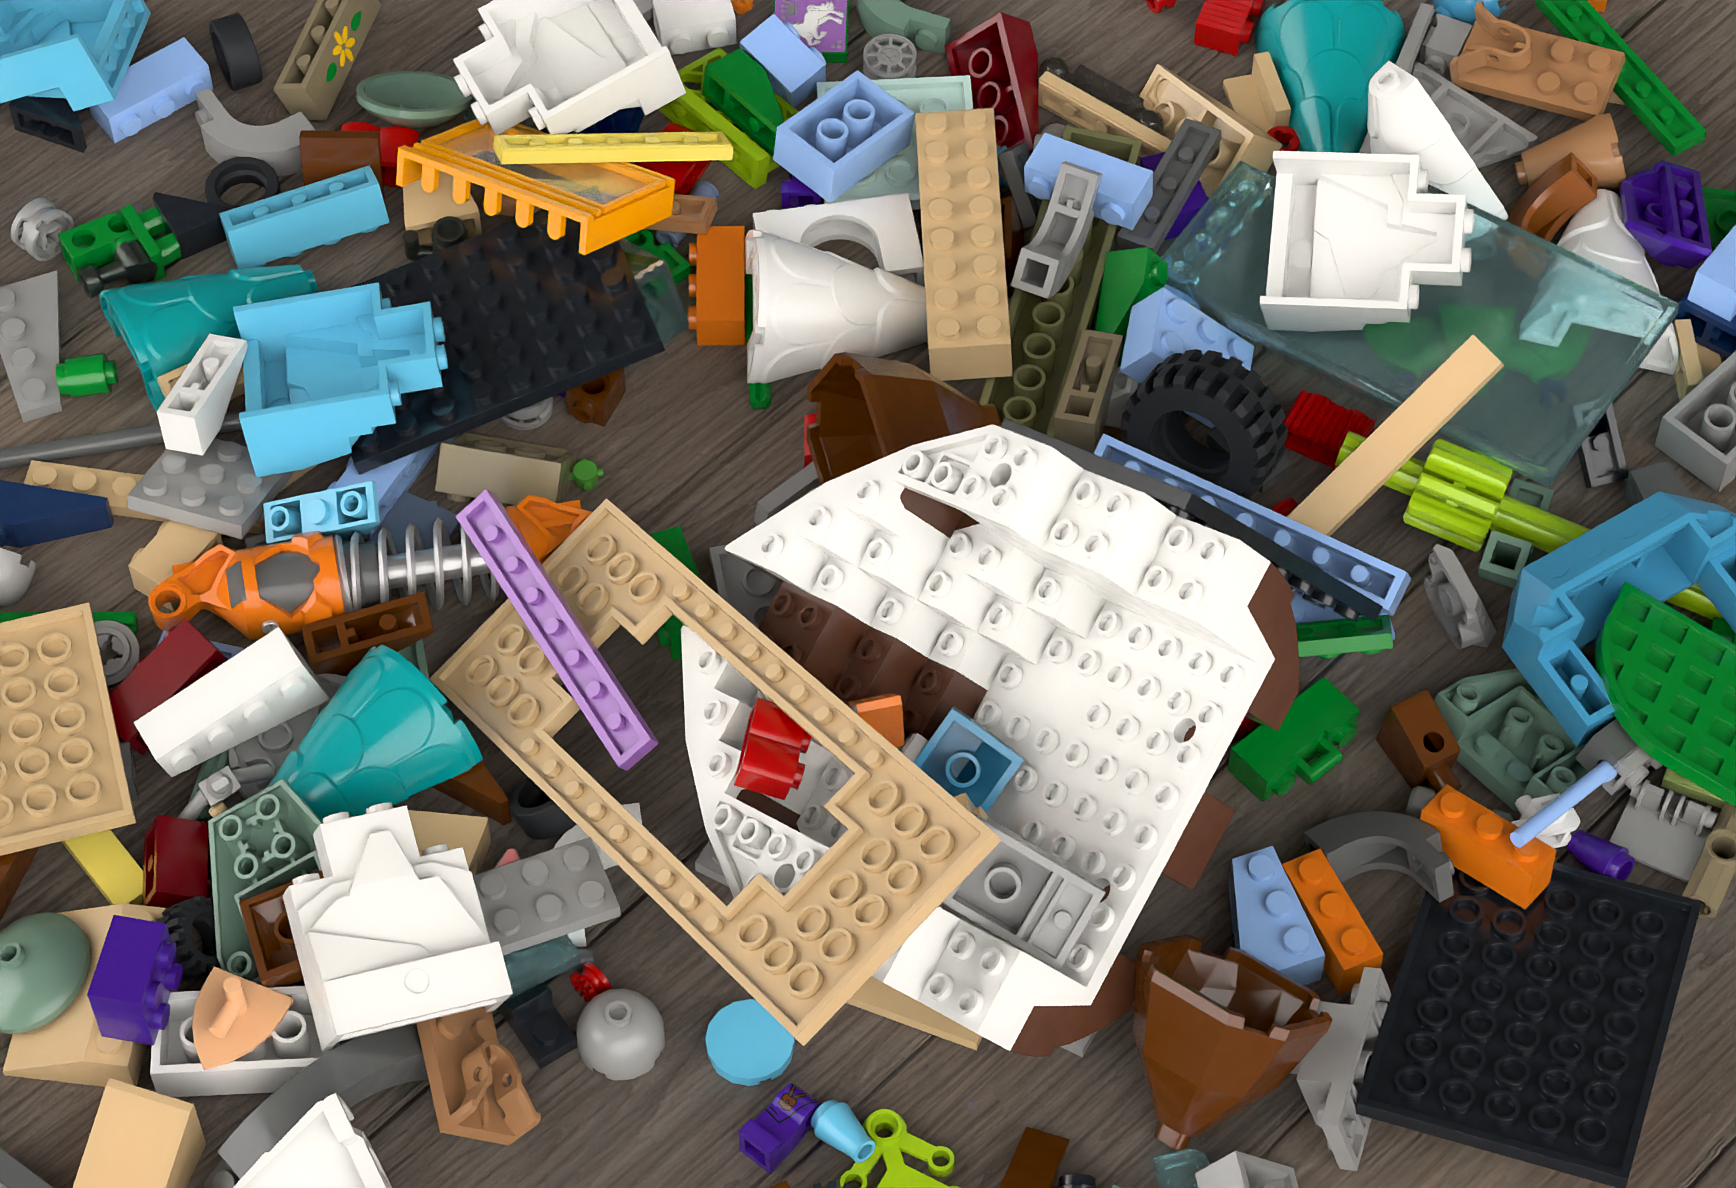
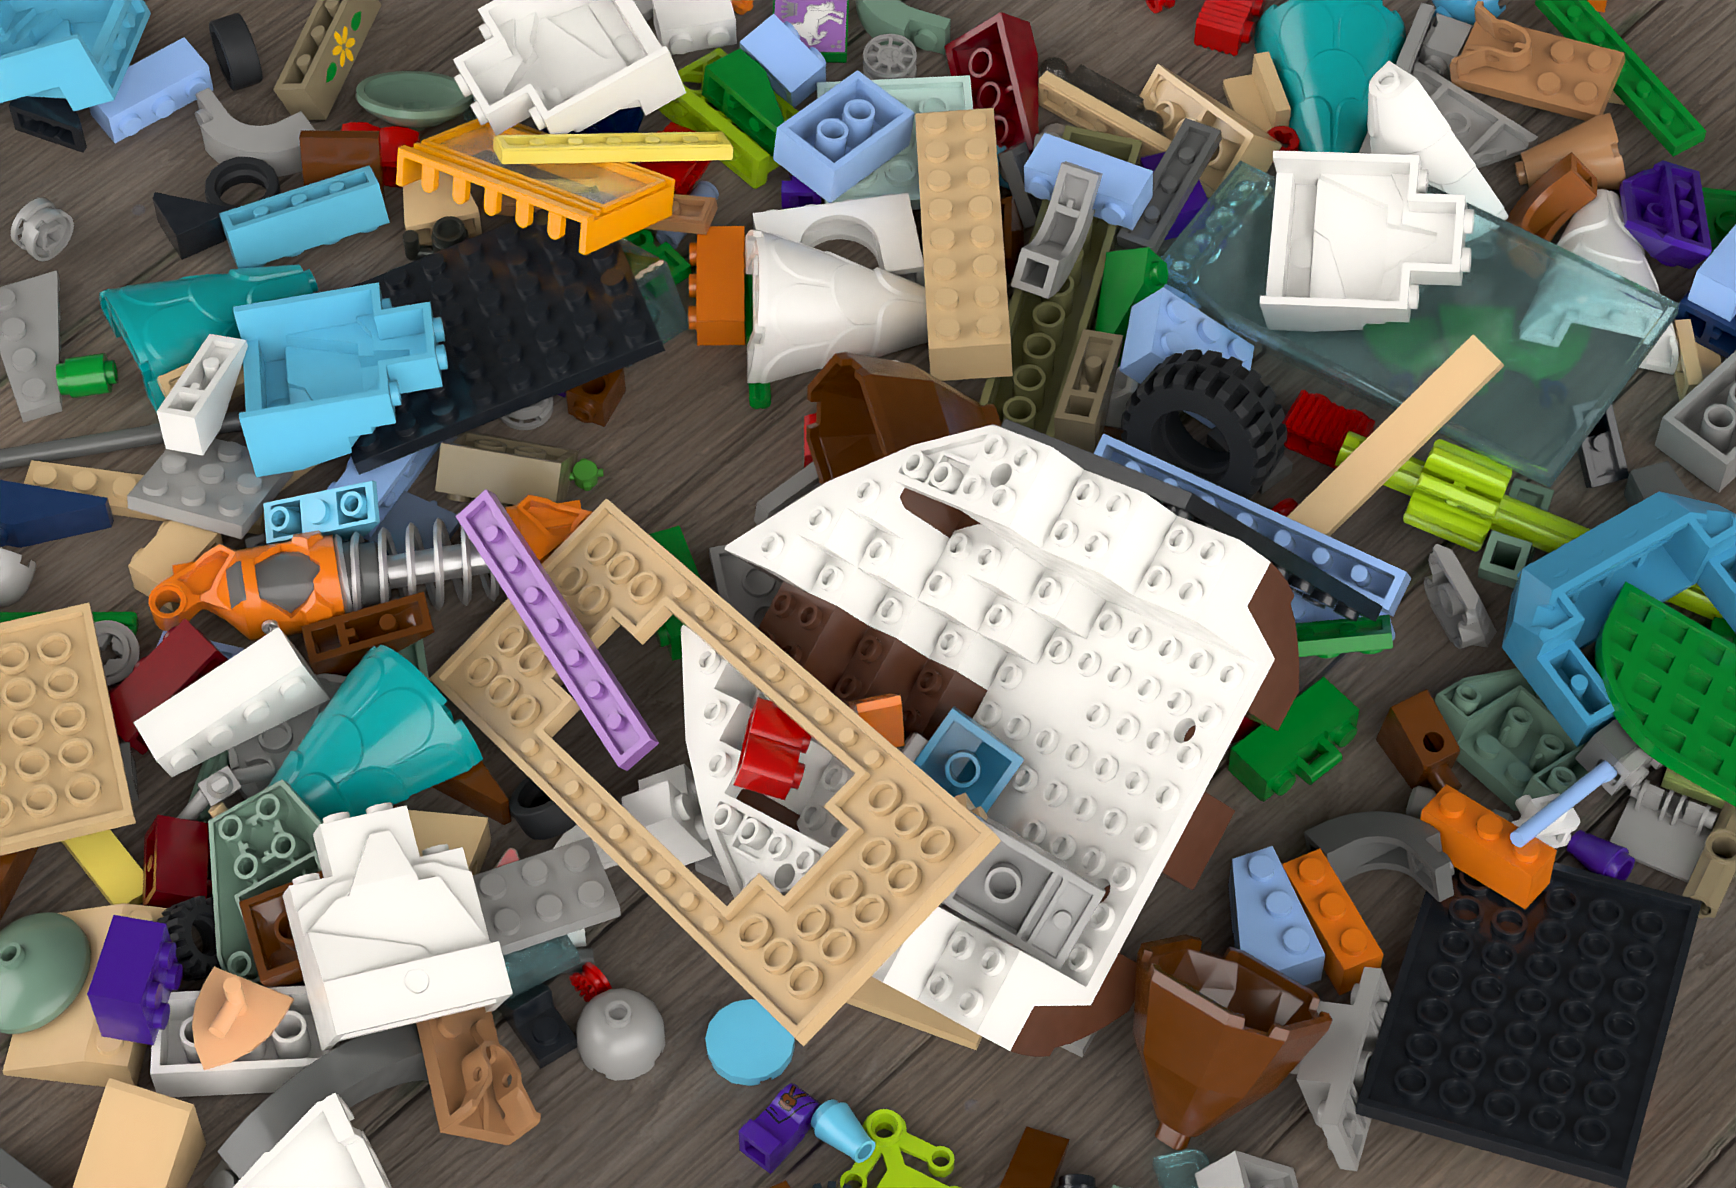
green hips [58,204,182,299] -> none
none -> white brick [622,764,712,866]

